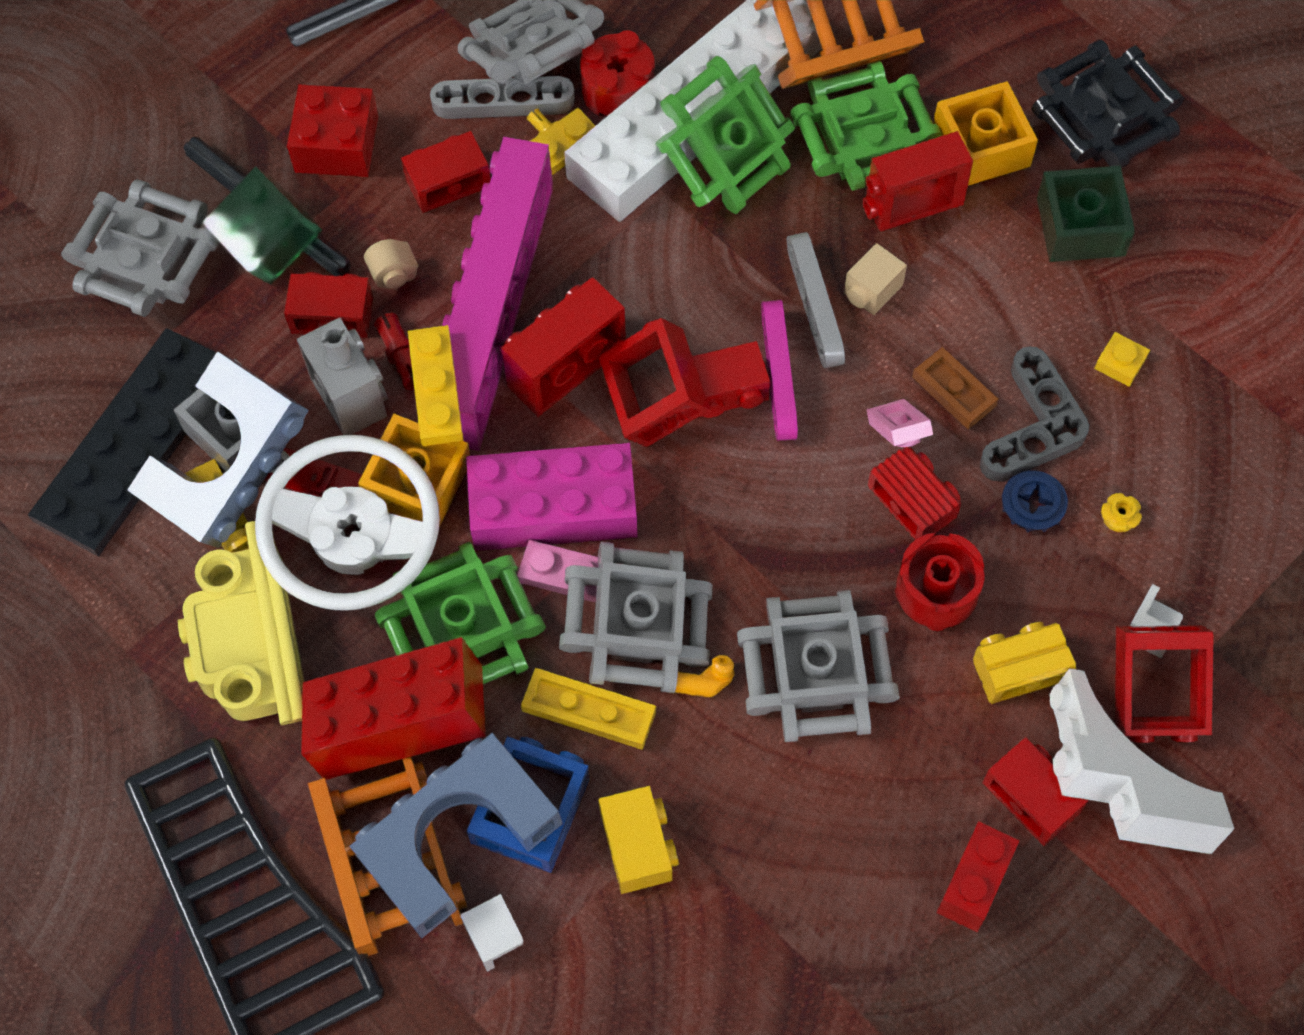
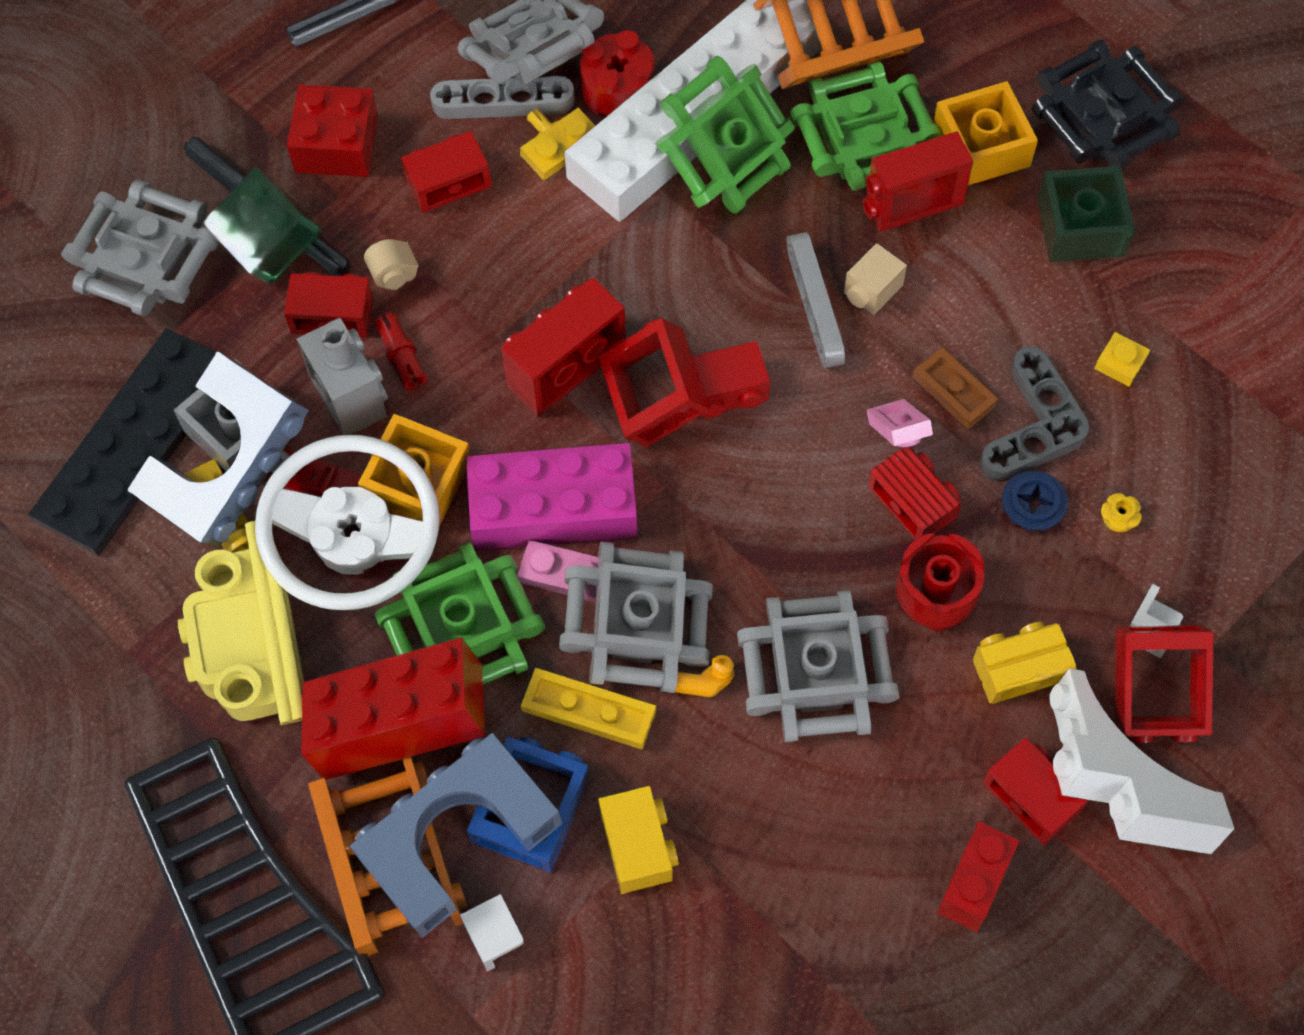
yellow plate [408,325,464,446] -> none
dark pink brick [442,137,553,451] -> none
dark pink beam [761,300,798,441] -> none

